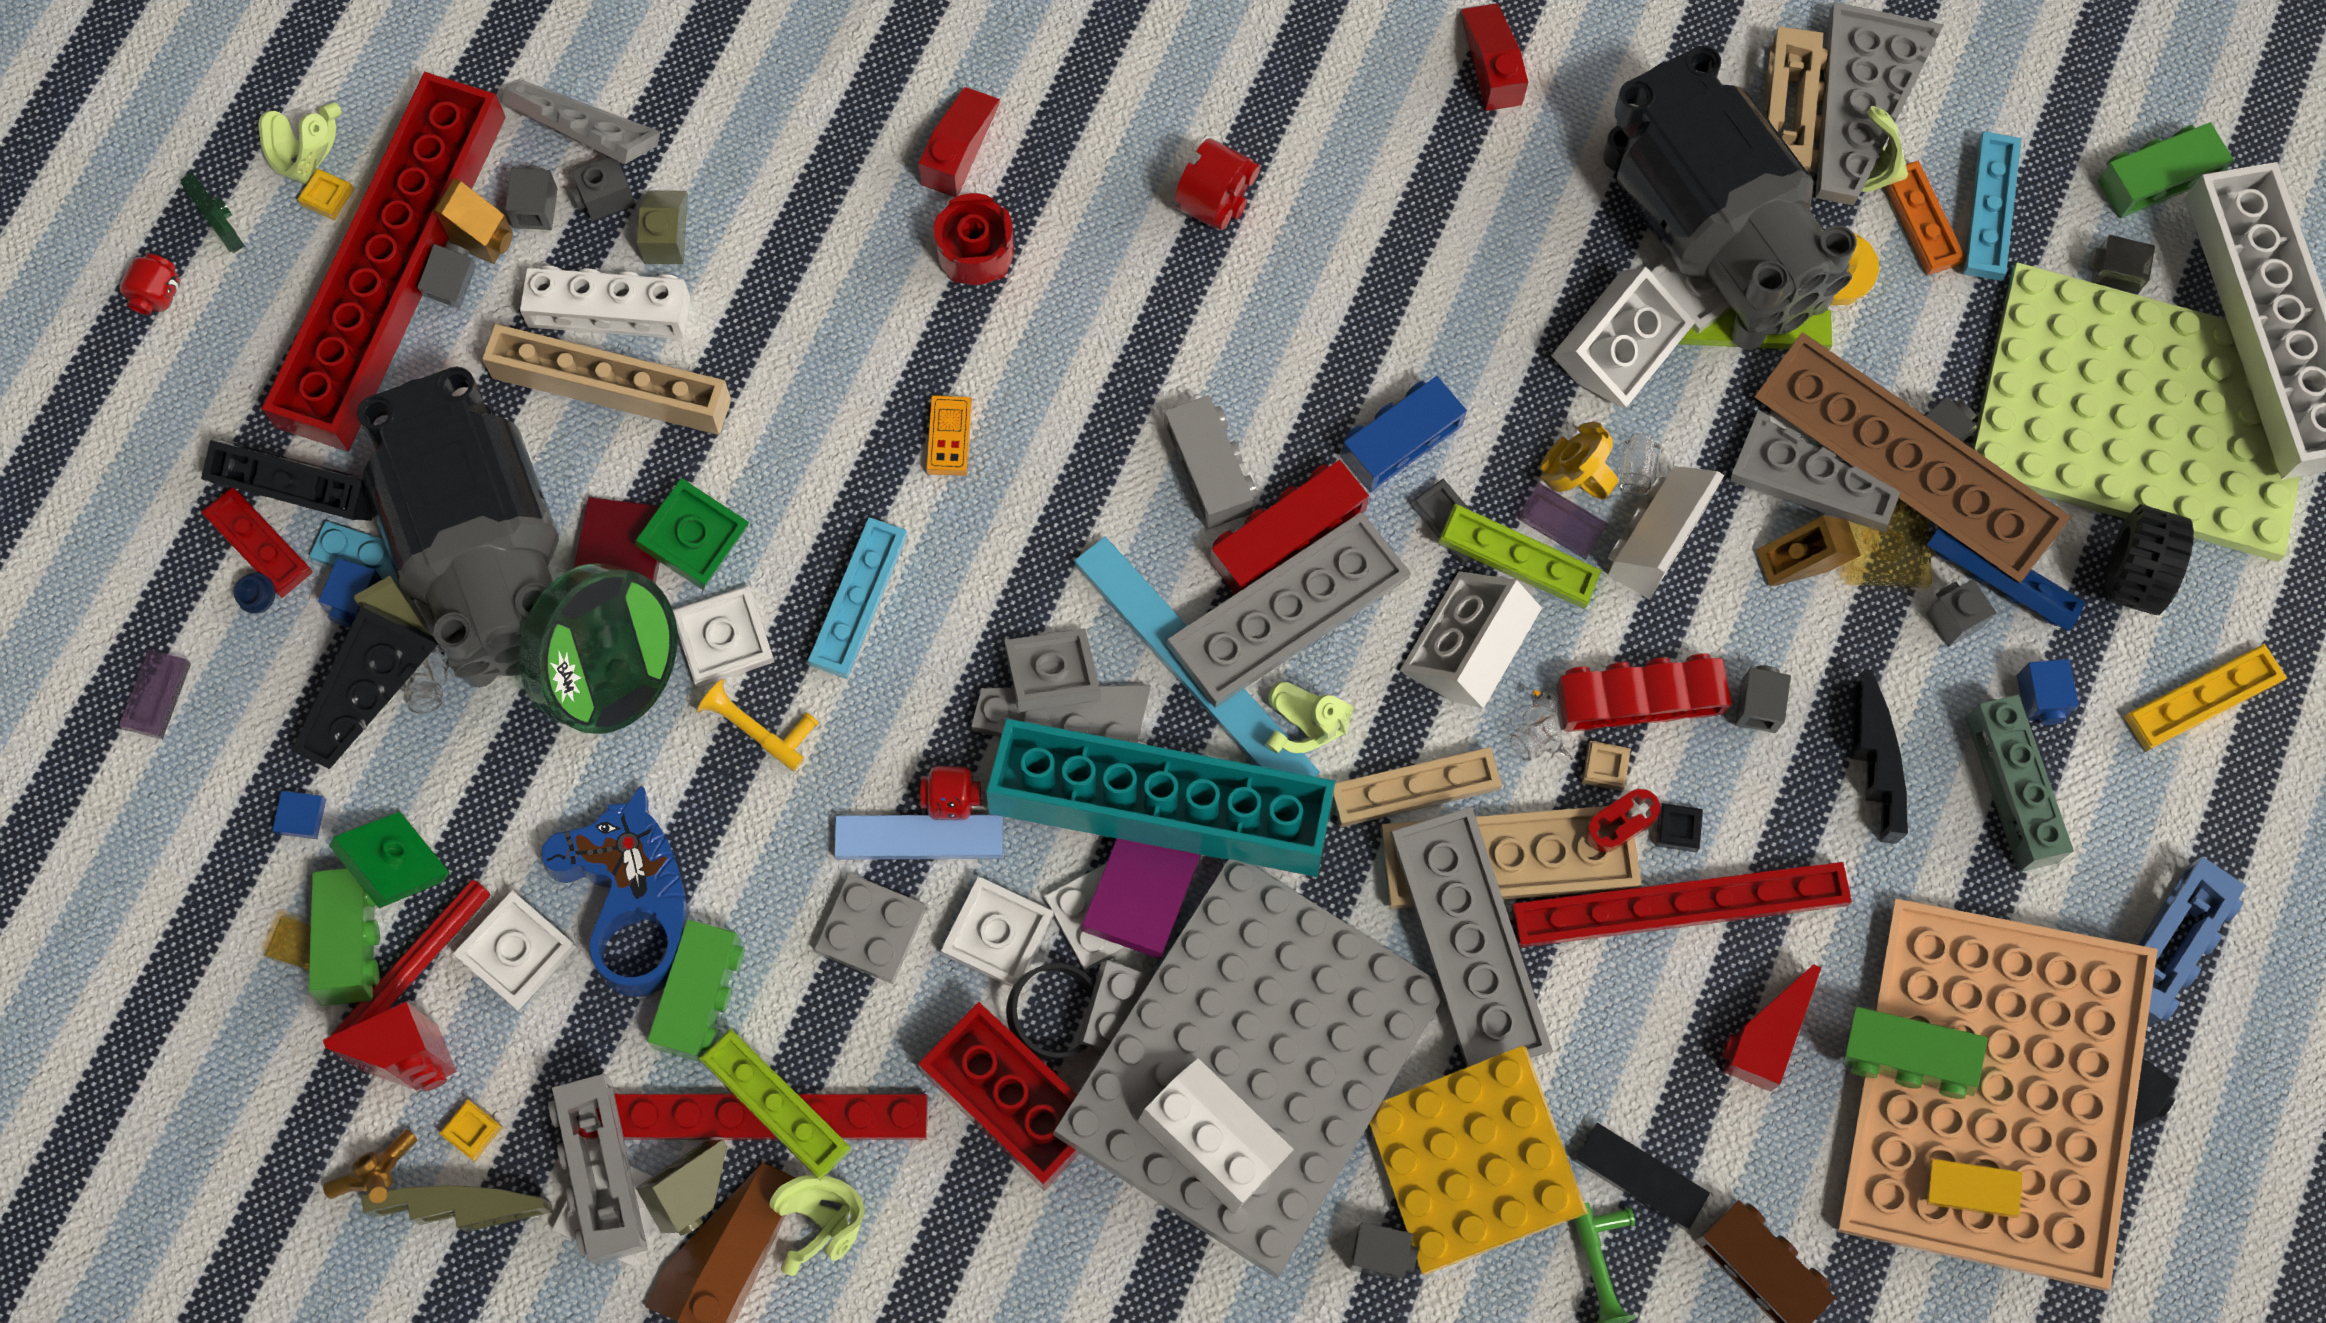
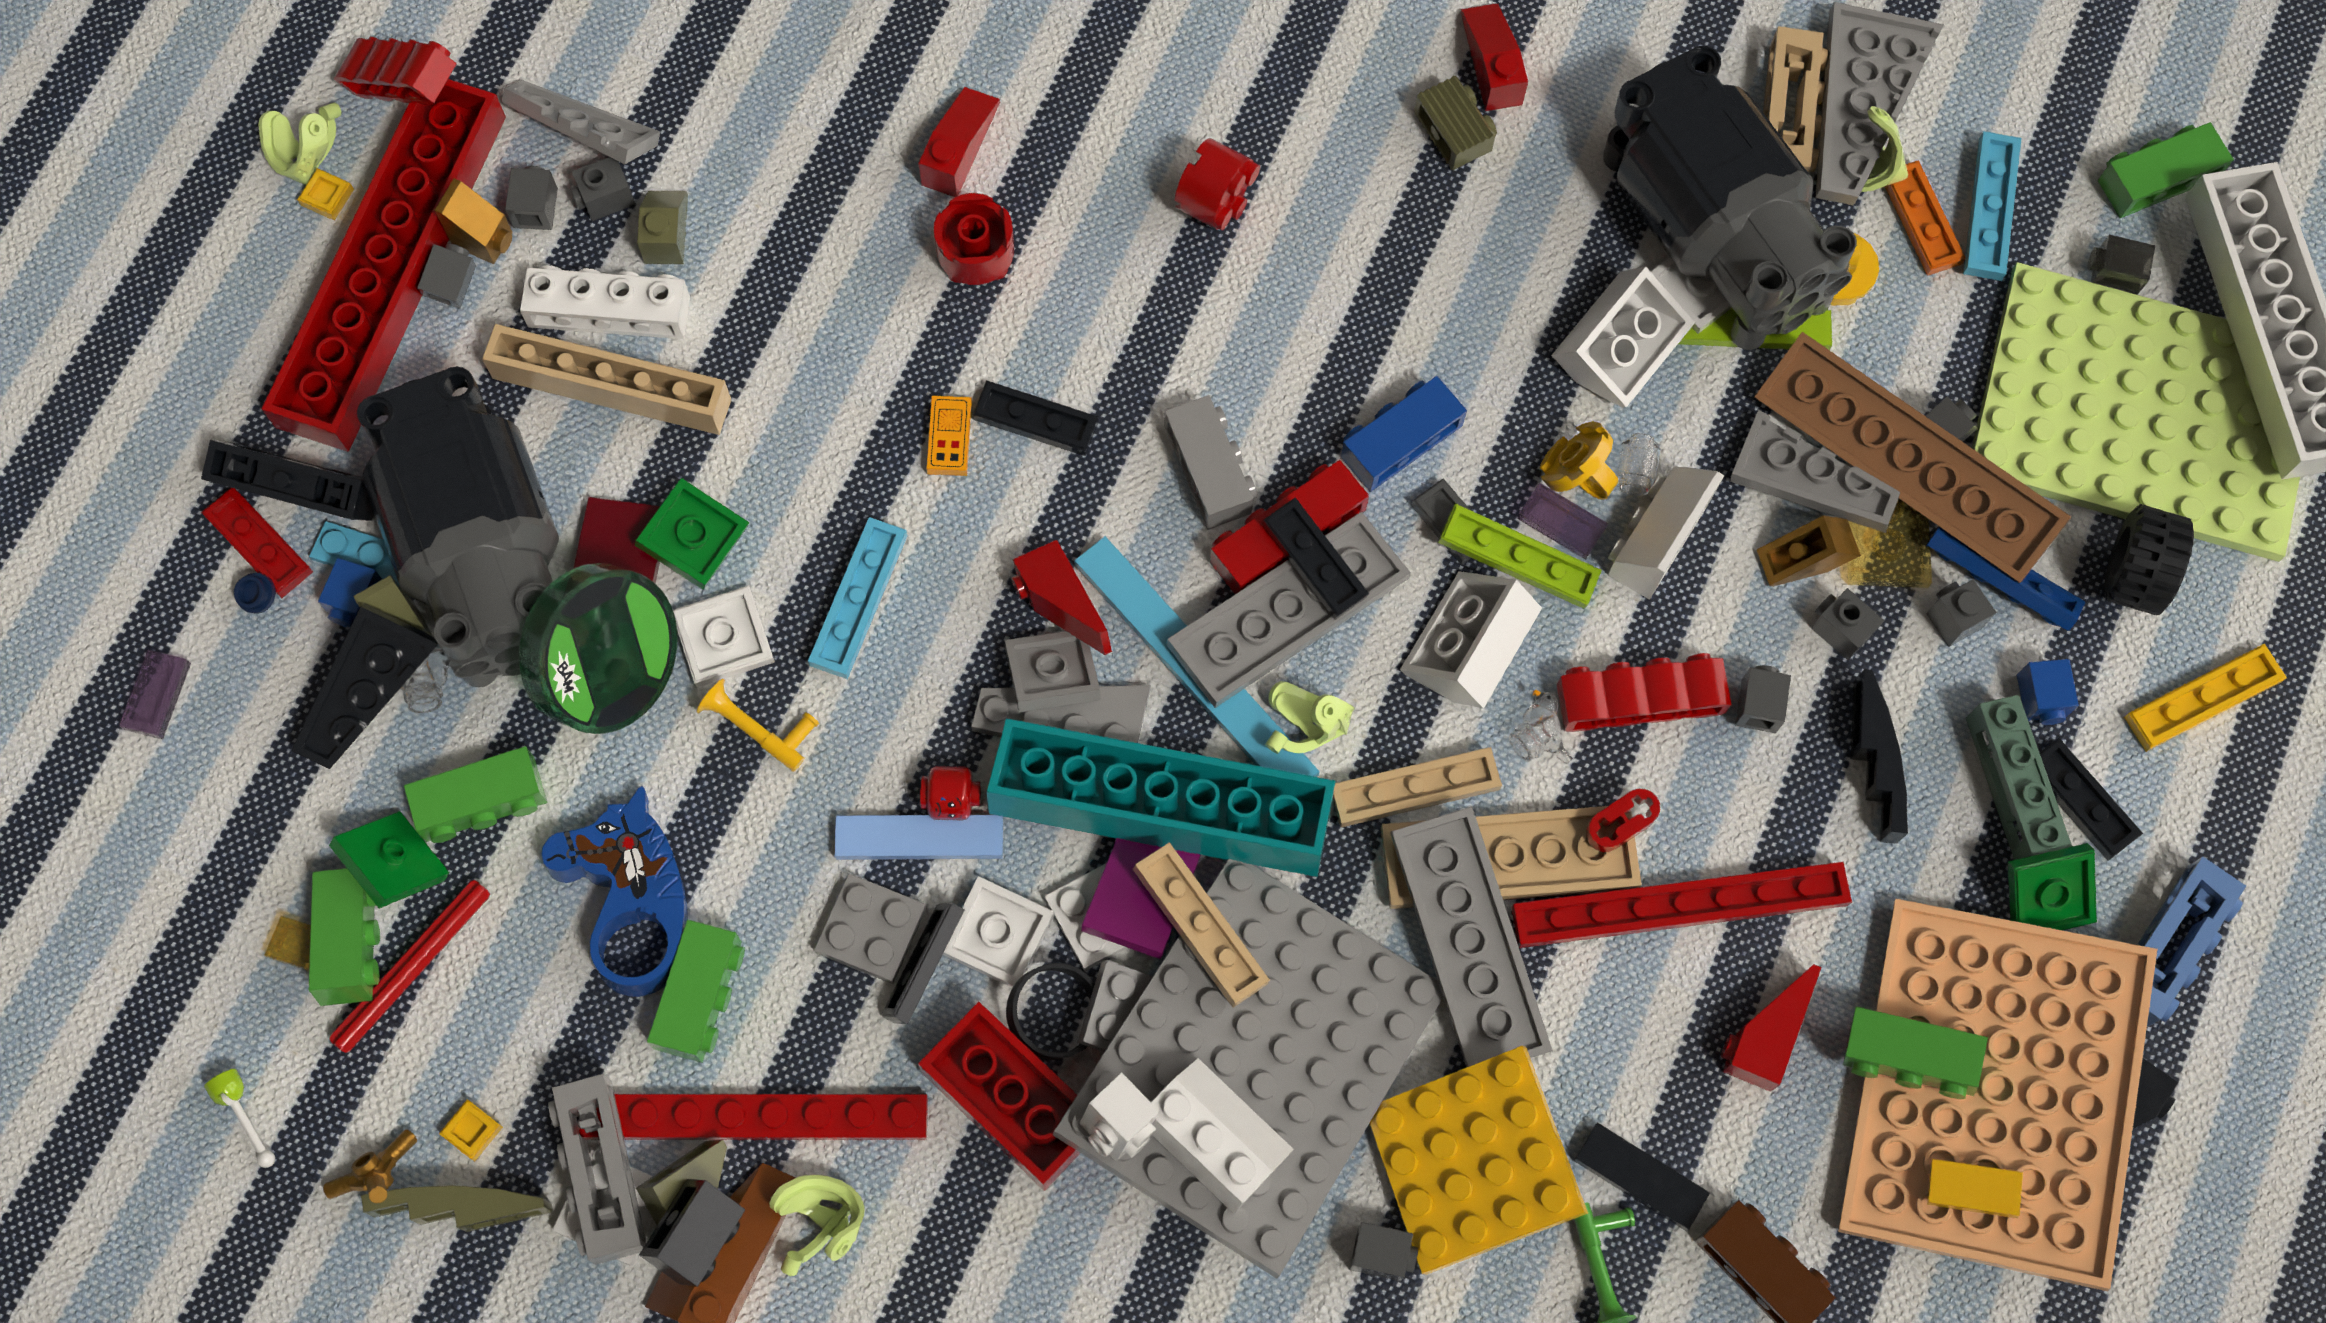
red head [119,254,181,315] -> none
clear green plate [180,172,245,254] -> none
blue tile [272,791,326,840] -> none
red slope [323,1002,457,1091] -> none
white plate [453,890,576,1011] -> none
lime tile [699,1028,851,1181] -> none
tan tile [1582,741,1631,791] -> none
black tile [1656,803,1703,852] -> none
none -> hinge [204,1068,275,1168]
none -> red brick [333,36,457,106]
none -> bright green brick [404,746,548,843]
none -> black brick [639,1179,745,1287]
none -> black tile [882,903,965,1024]
none -> black tile [973,380,1099,456]
none -> red slope [1011,540,1112,655]
none -> white brick [1079,1072,1160,1162]
none -> tan plate [1133,842,1270,1008]
none -> black tile [1262,497,1369,620]
none -> olive brick [1414,76,1497,170]
none -> dark grey brick [1811,588,1885,660]
none -> green plate [2008,843,2097,931]
none -> black tile [2039,738,2143,861]

